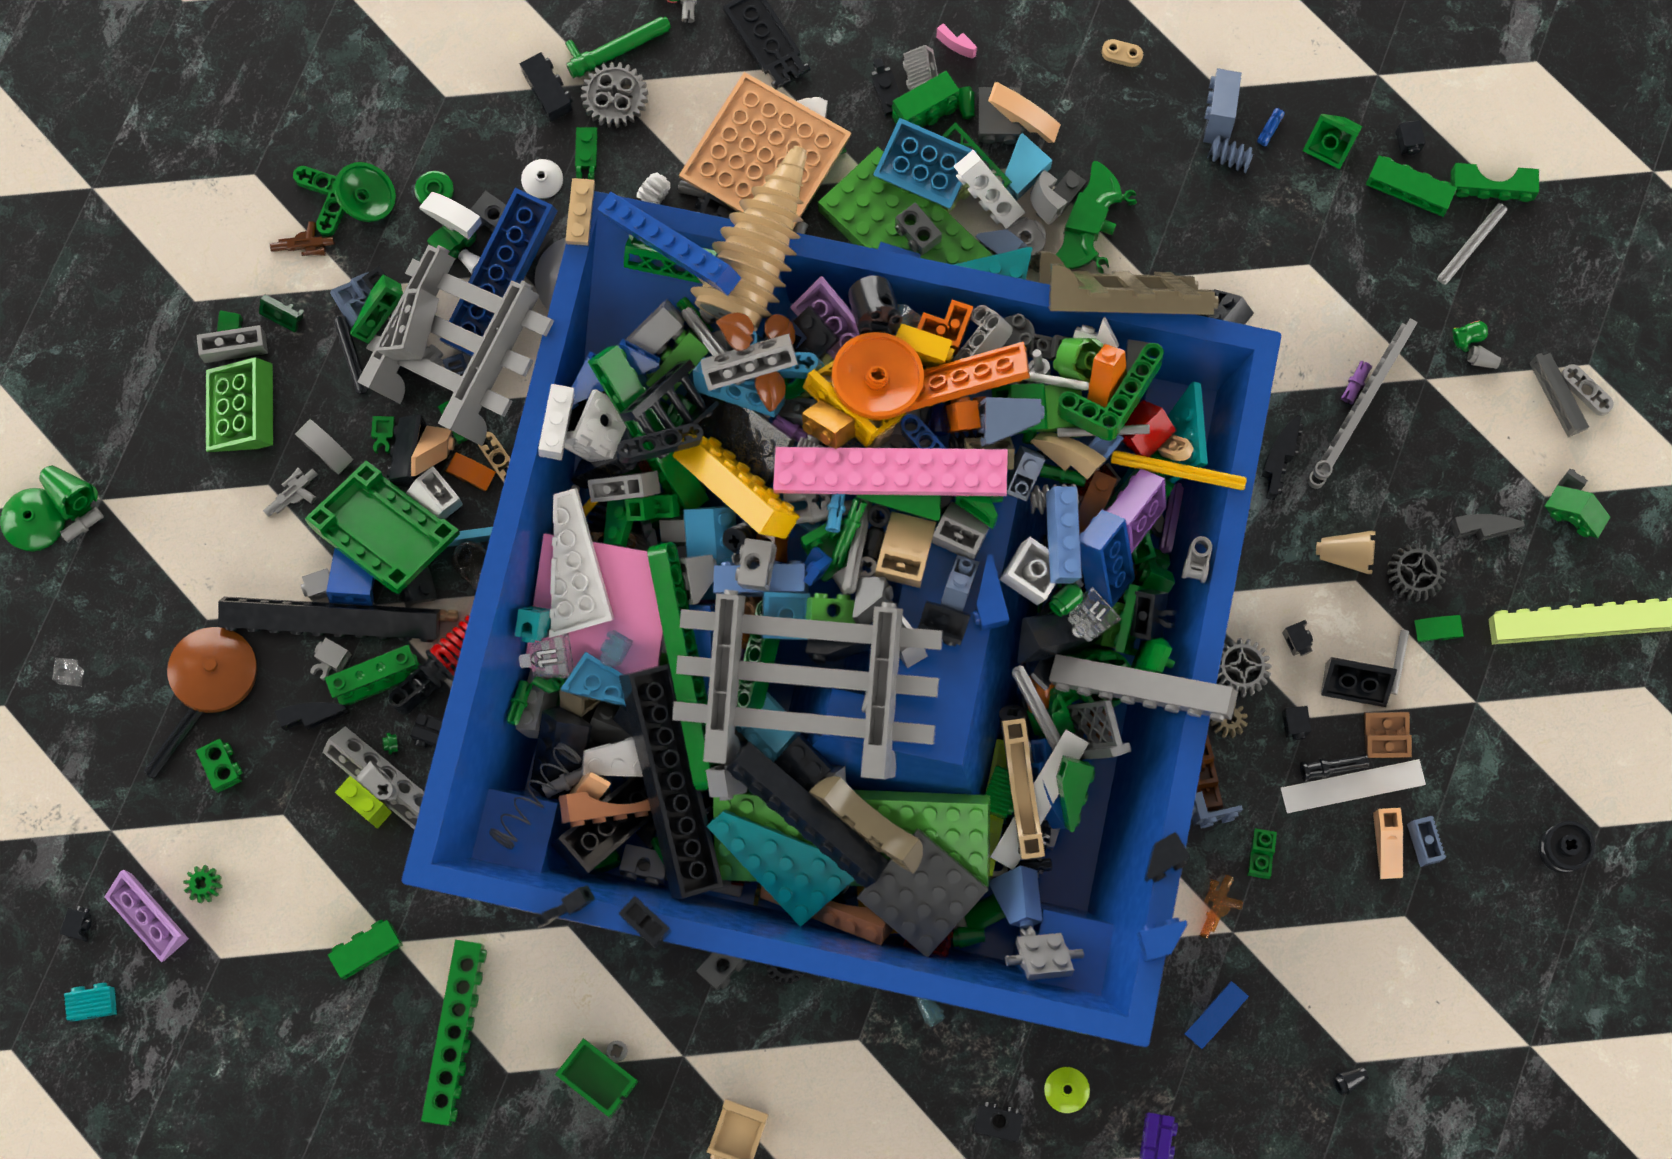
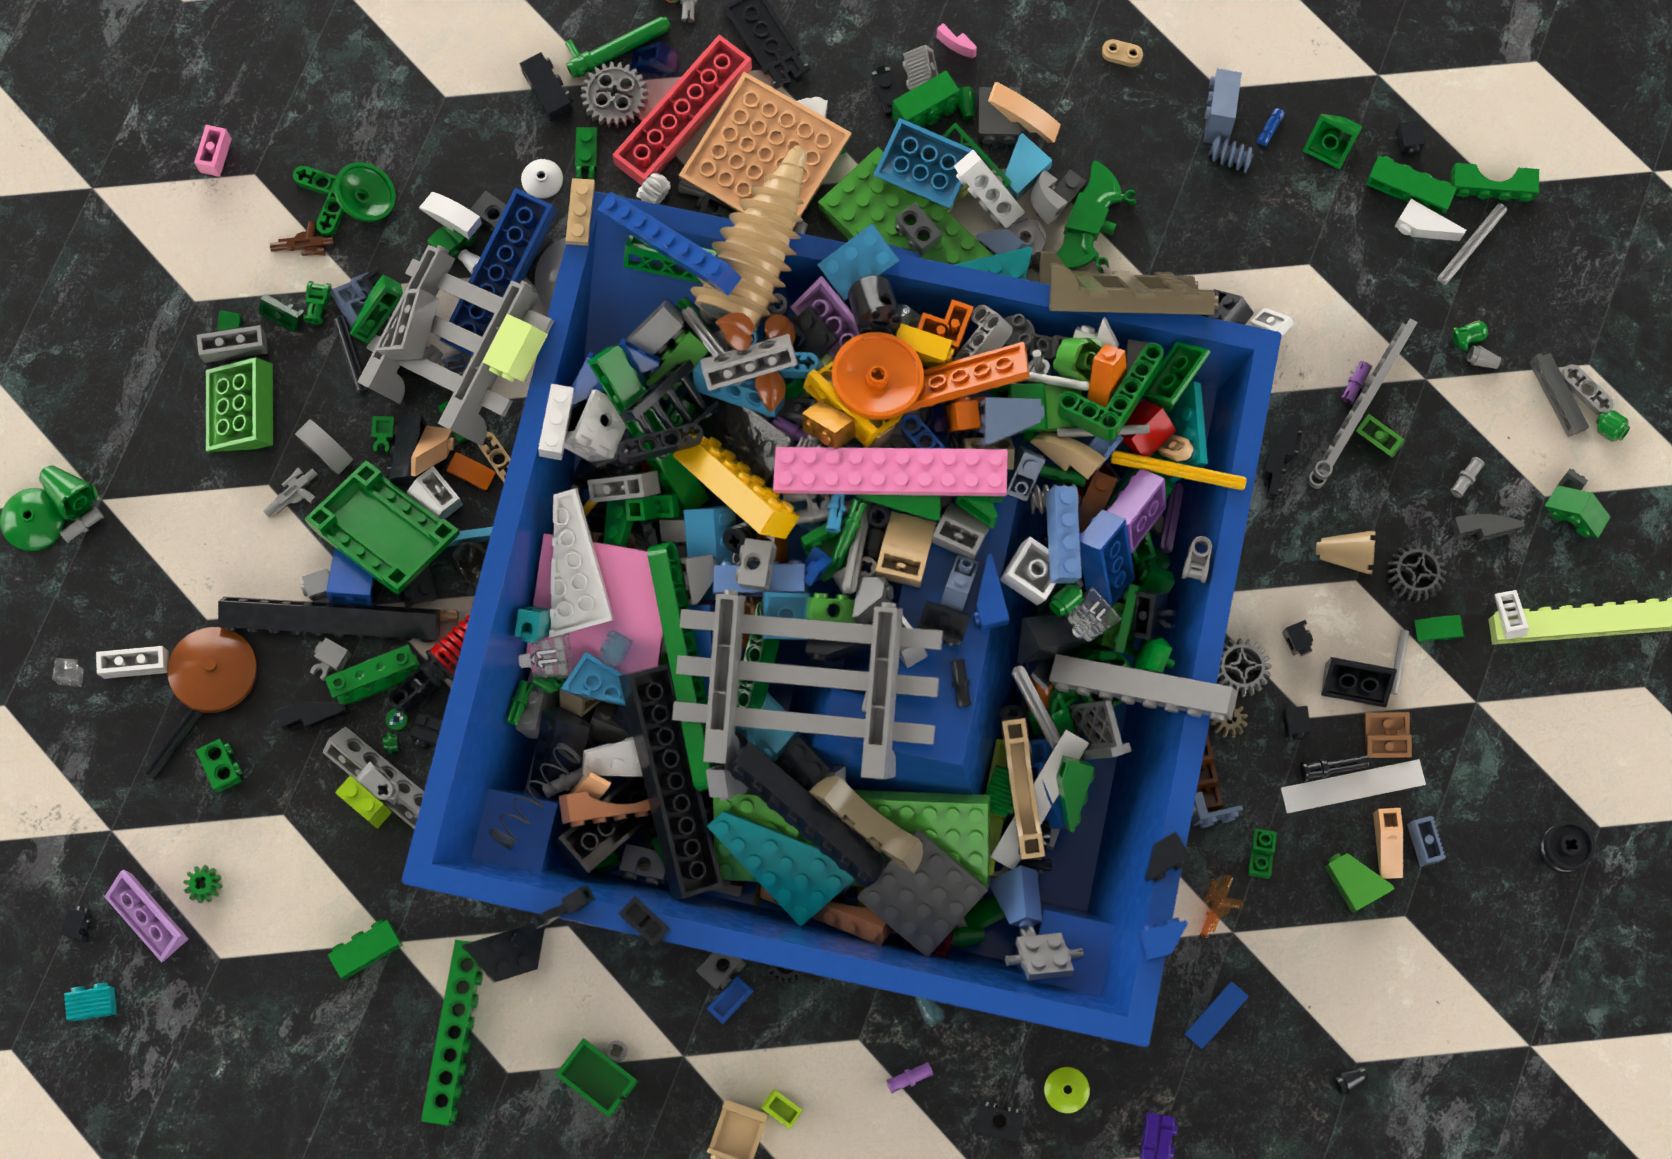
green wheel [414,171,454,204] -> none
none -> white brick [96,646,169,679]
none -> bright pink brick [194,125,232,177]
none -> green connector [303,281,332,325]
none -> green tile [386,709,409,731]
none -> black wing [462,923,545,983]
none -> yellowish green brick [483,314,548,382]
none -> coral brick [612,35,752,186]
none -> clear blue slope [630,42,679,75]
none -> blue tile [706,976,754,1024]
none -> lime slope [761,1089,803,1129]
none -> light grey bush [767,293,787,315]
none -> dark azure brick [817,224,900,301]
none -> medium lavender pin [886,1062,933,1093]
none -> black pin [950,659,972,708]
none -> green slope [1142,342,1211,414]
none -> white slope [1250,308,1294,337]
none -> bright green slope [1325,853,1395,913]
none -> bright green brick [1356,414,1406,458]
none -> white slope [1395,199,1466,241]
none -> light grey pin [1450,457,1485,498]
none -> white slope [1494,590,1529,639]
none -> green head [1596,410,1630,442]

